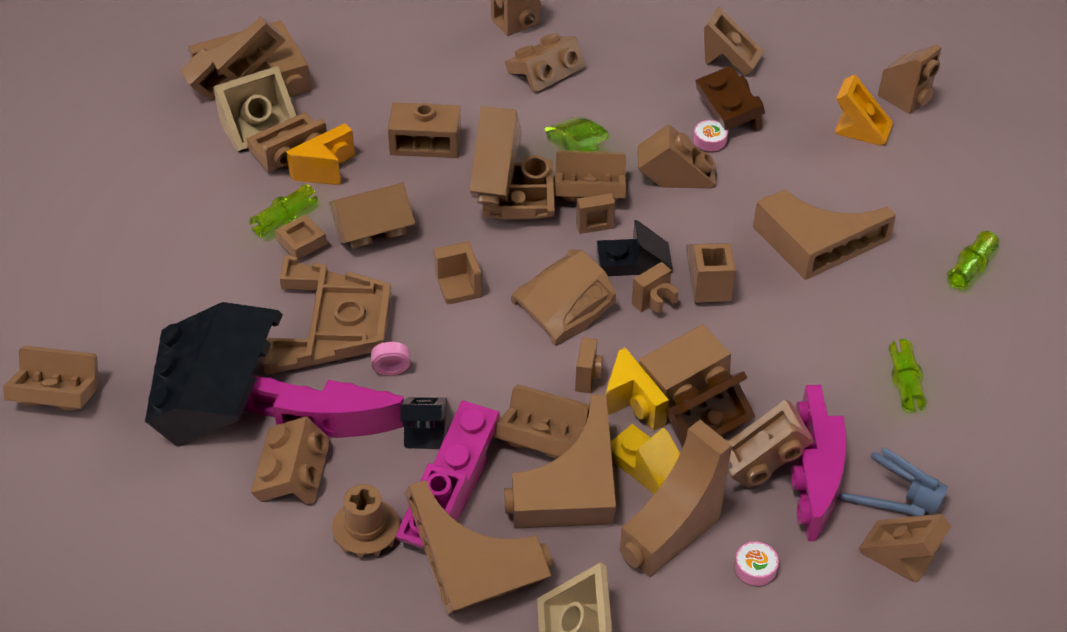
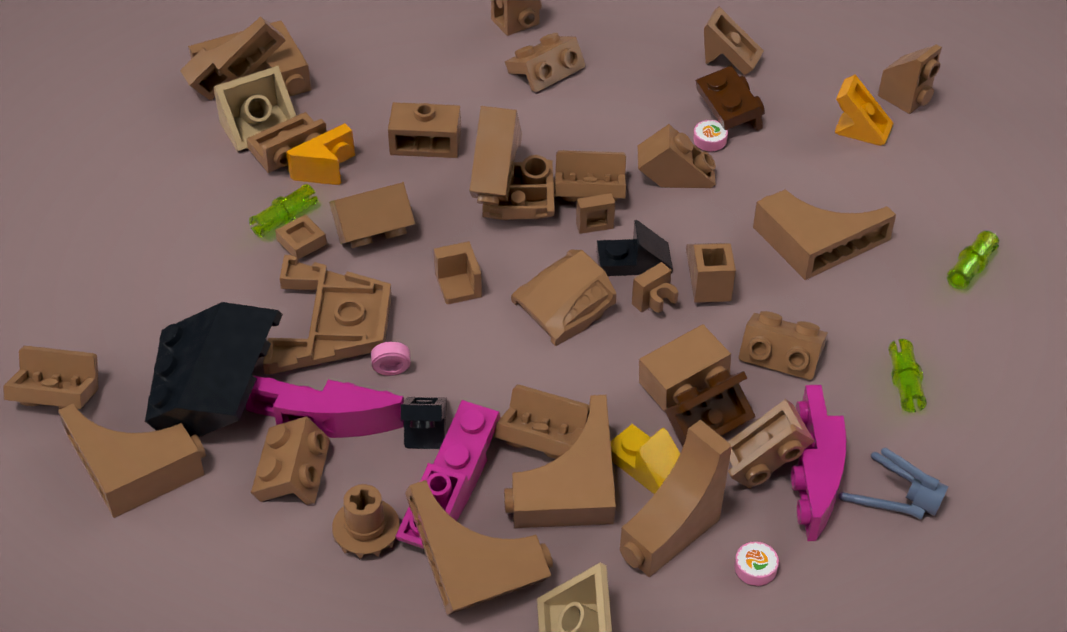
clear neon green slope [544,117,610,151] -> none
medium nougat plate [575,337,604,393] -> none
yellow slope [606,348,669,431] -> none
medium nougat slope [859,514,951,582] -> none
none -> medium nougat arch [58,403,206,518]
none -> medium nougat bracket [739,311,828,380]

